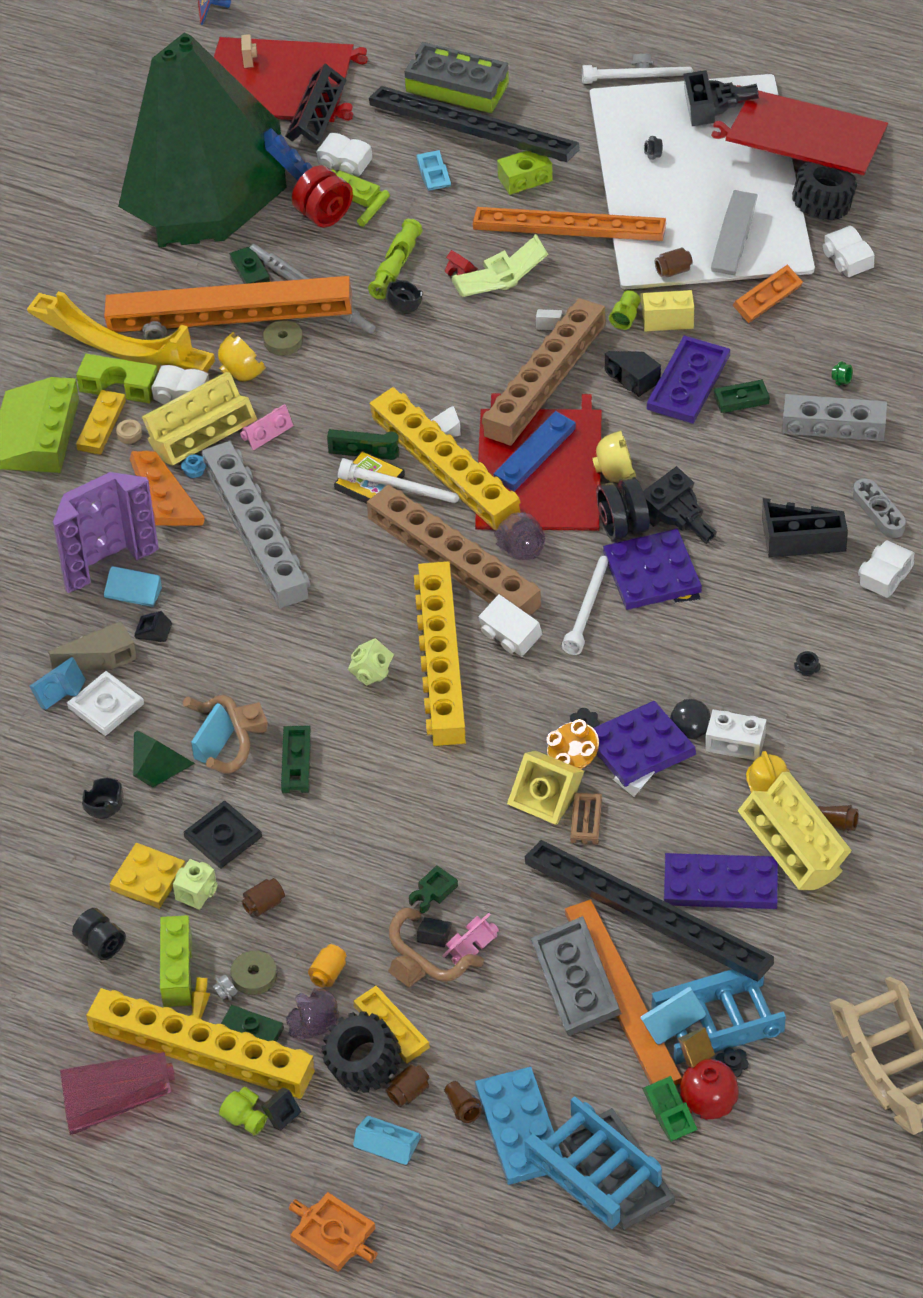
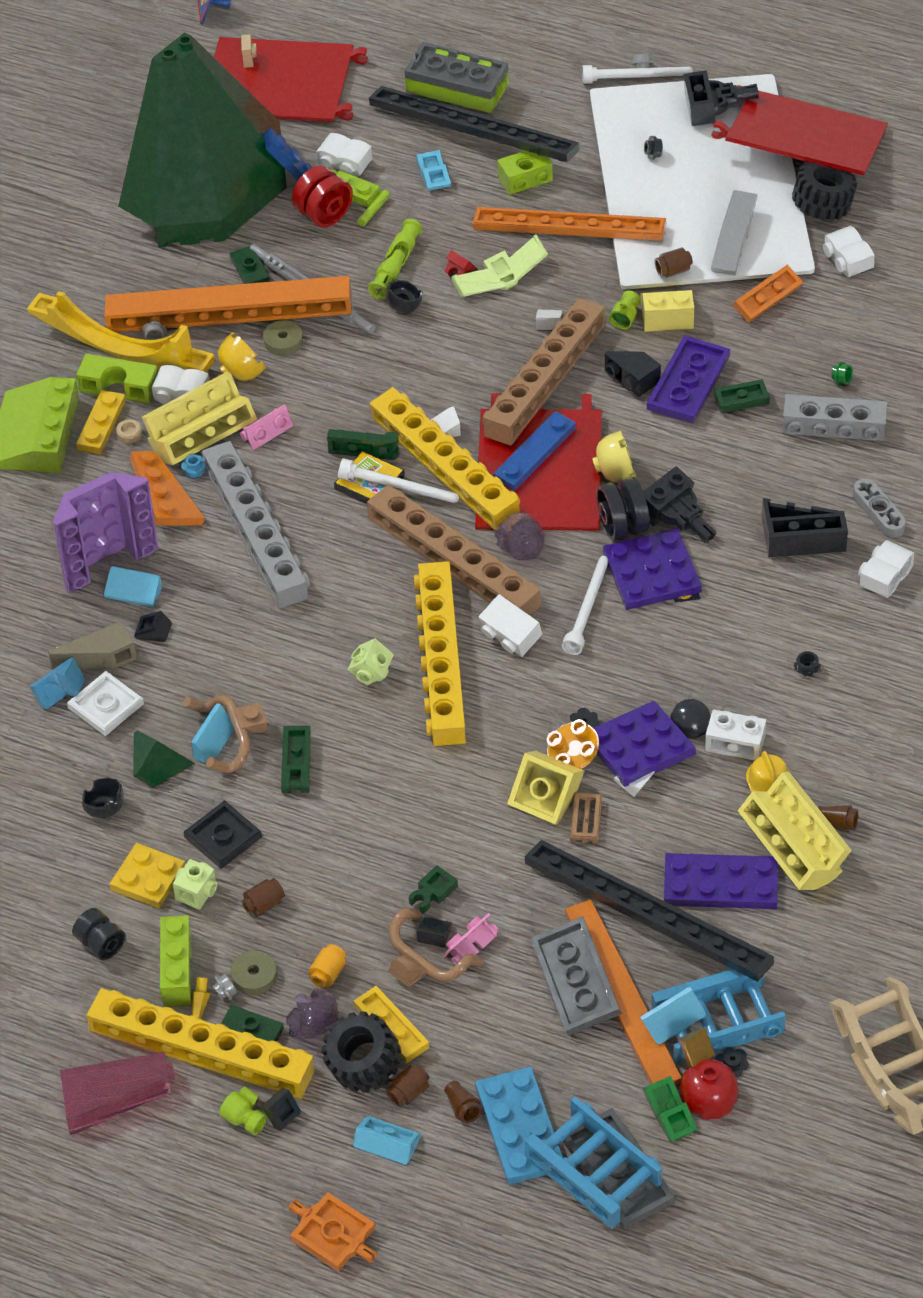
black fence [285,63,346,145] -> none

